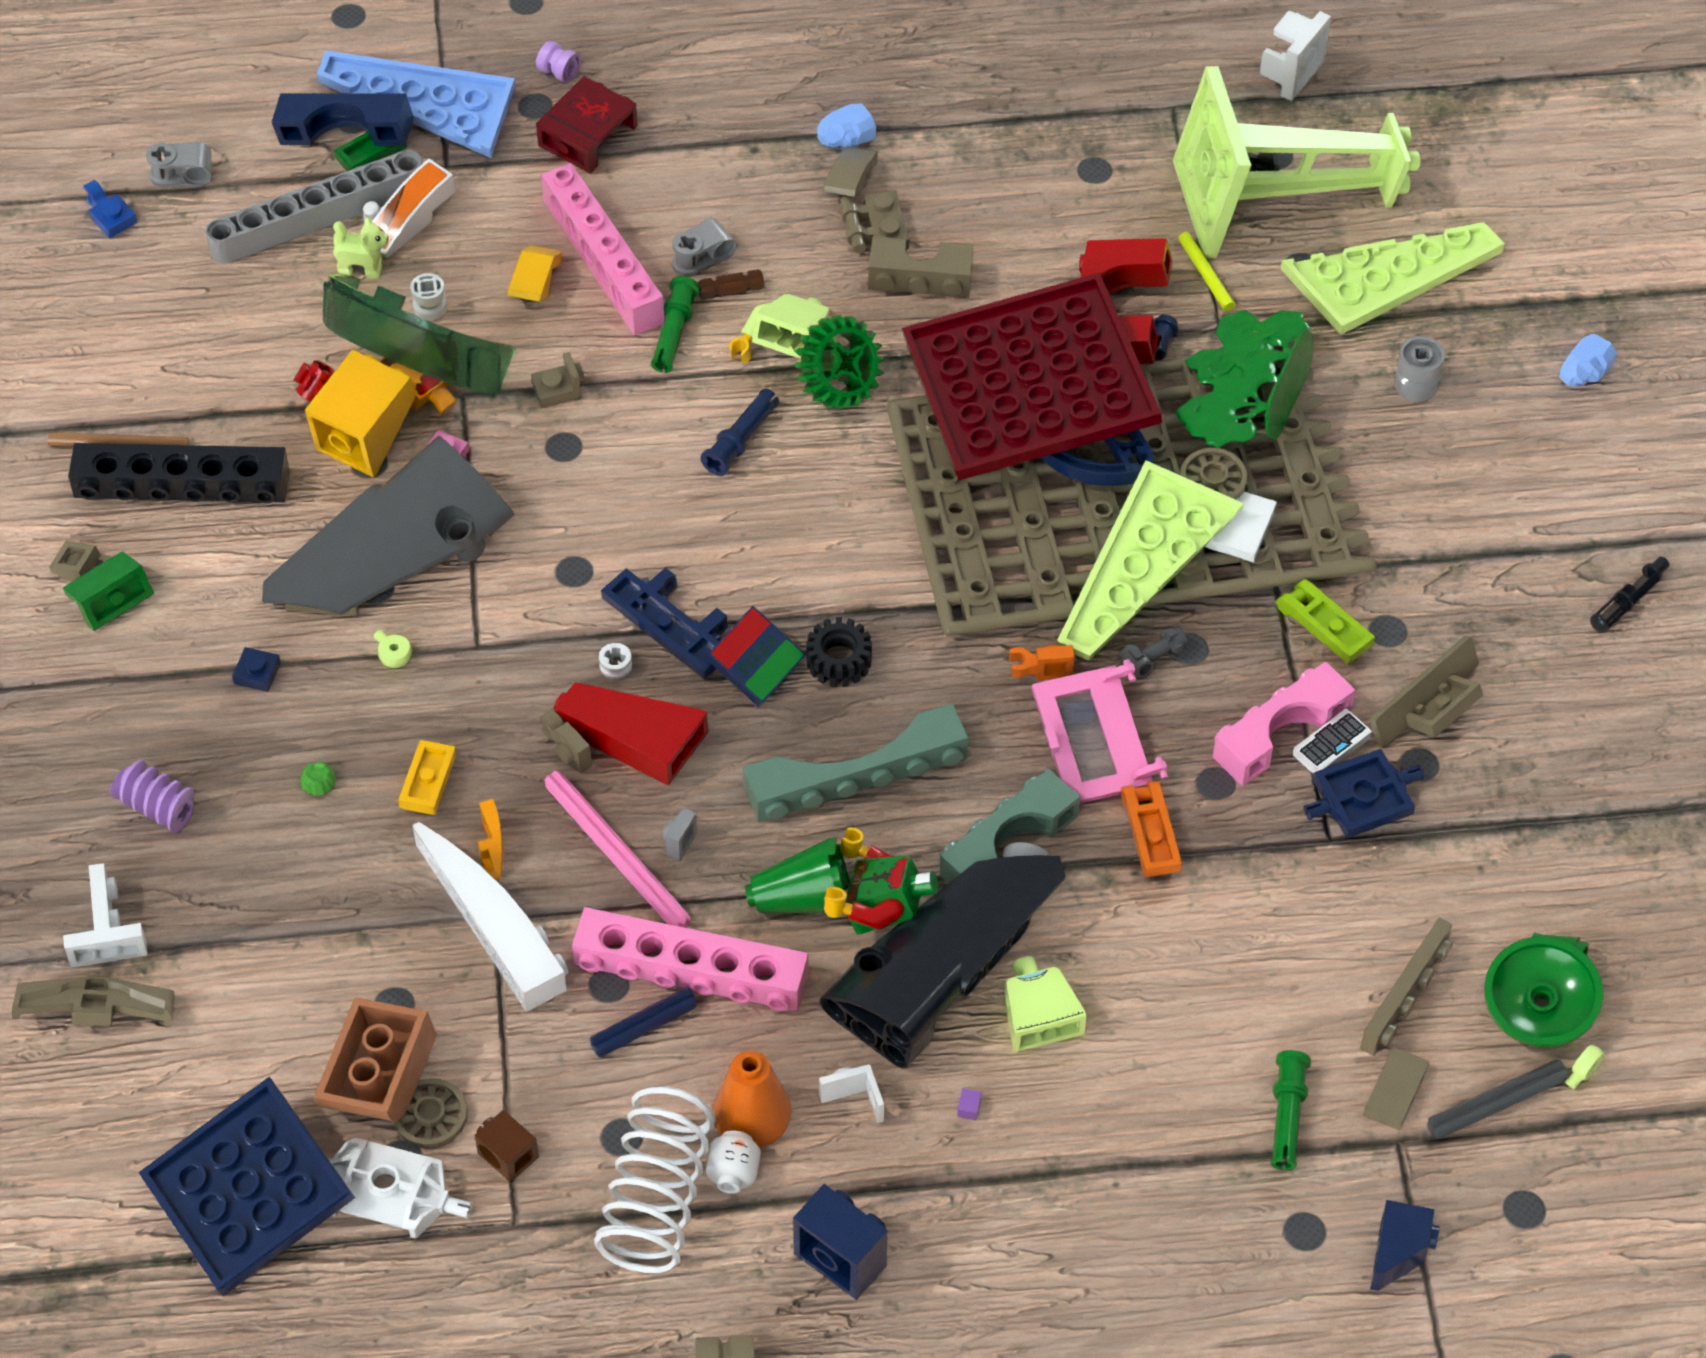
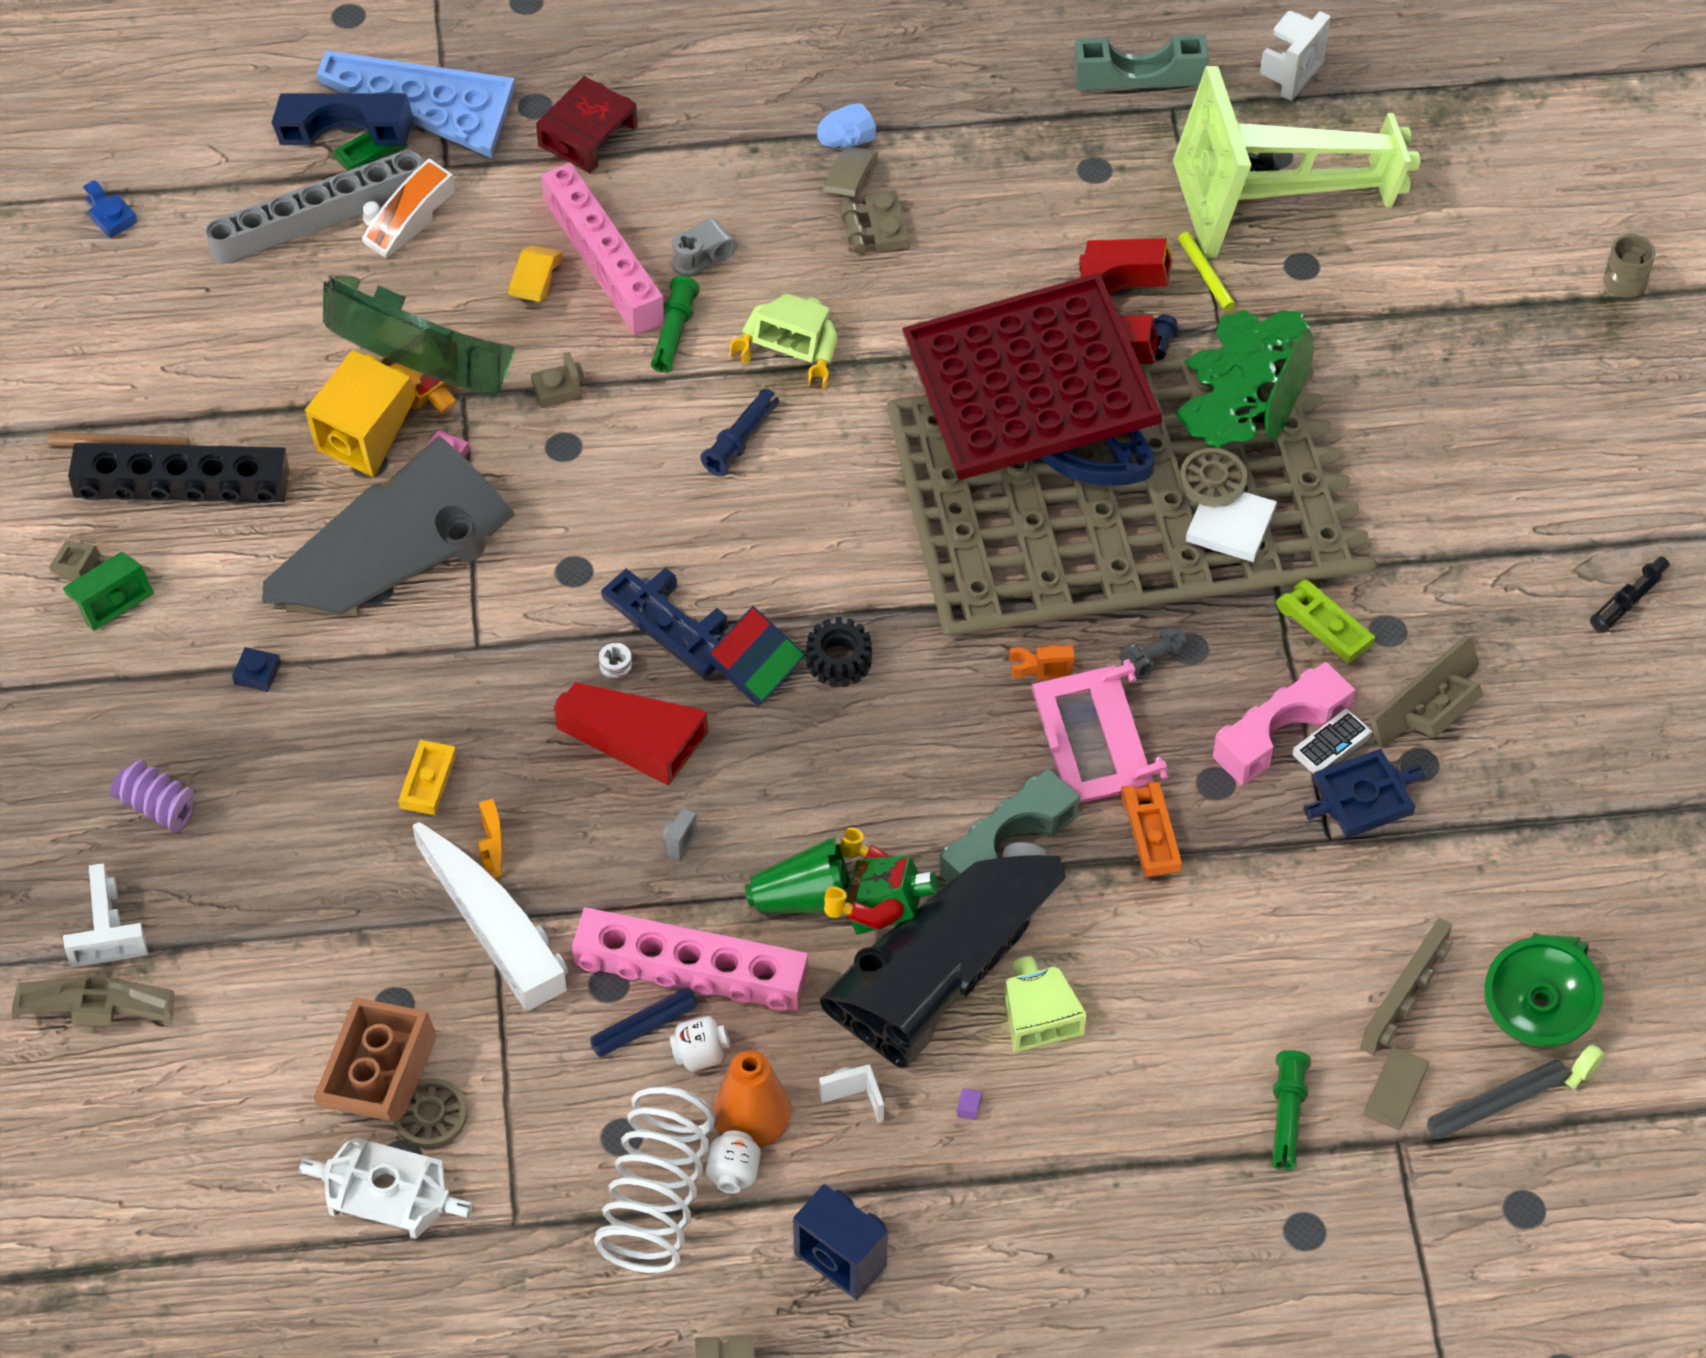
dark blue tile [138,1076,356,1296] -> none
light grey piece [146,142,212,187] -> none
red gear [293,360,335,402] -> none
bright green piece [300,762,336,796] -> none
yellowish green animal [333,217,389,279] -> none
yellowish green piece [374,630,412,668] -> none
white wheel [410,273,447,321] -> none
reddish brown brick [474,1109,539,1183] -> none
lavender wheel [536,40,581,83] -> none
dark tan plate [540,709,592,774] -> none
bright pink axle [545,770,691,928] -> none
reddish brown axle [698,269,764,300] -> none
sand green arch [743,703,968,822] -> none
green gear [793,315,885,409] -> none
dark tan arch [868,236,974,298] -> none
yellowish green wing [1056,461,1244,661] -> none
yellowish green wing [1280,222,1505,335] -> none
dark blue slope [1370,1200,1440,1291] -> none
light grey wheel [1394,336,1445,402] -> none
light blue rock [1559,333,1617,387] -> none
none -> white head [670,1016,730,1072]
none -> sand green arch [1073,34,1209,90]
none -> dark tan wheel [1603,234,1656,298]

